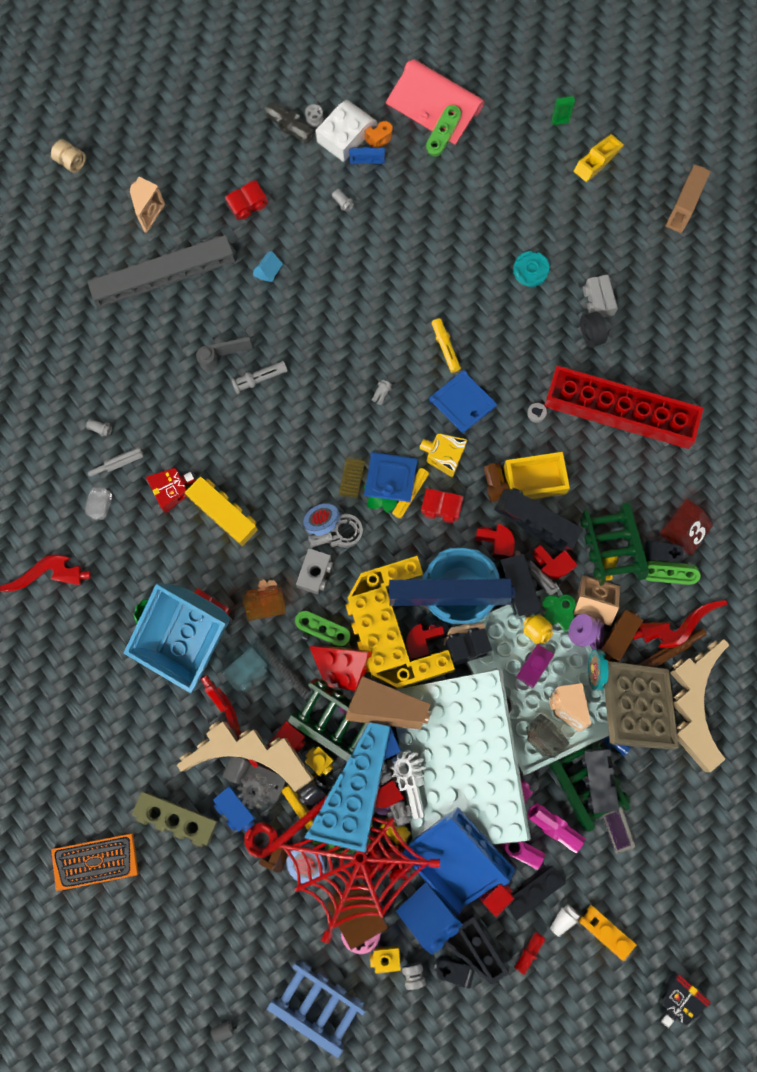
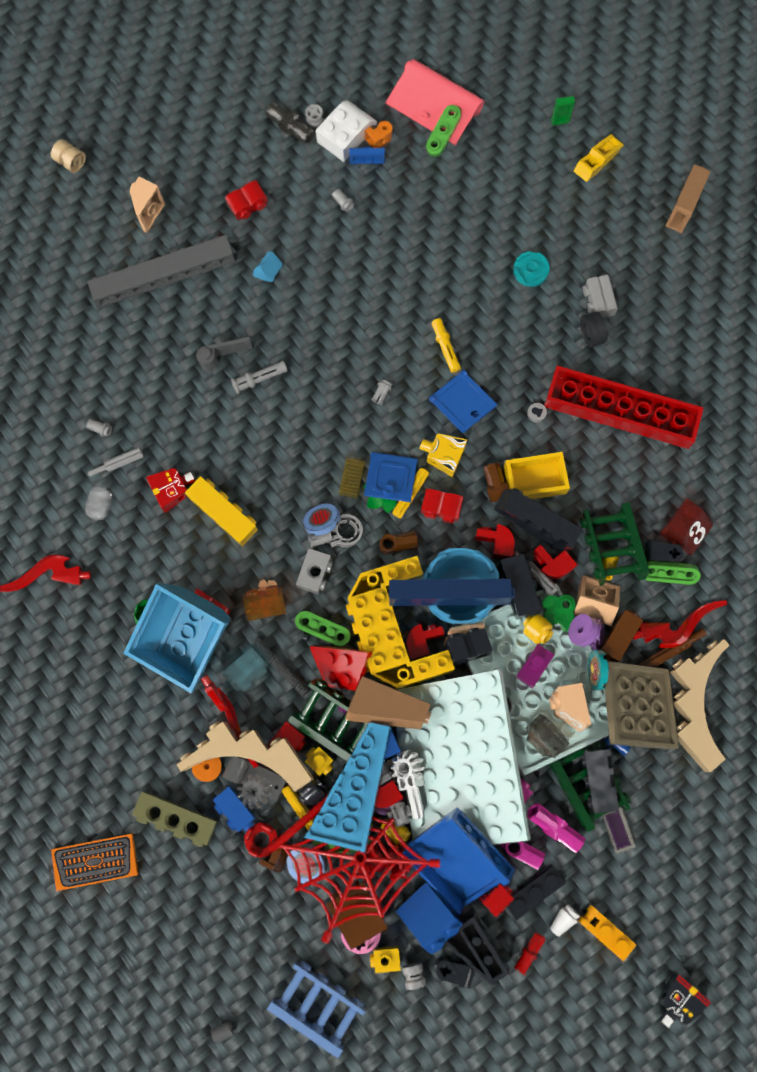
none -> orange piece [192,757,222,782]
none -> reddish brown piece [379,531,418,555]

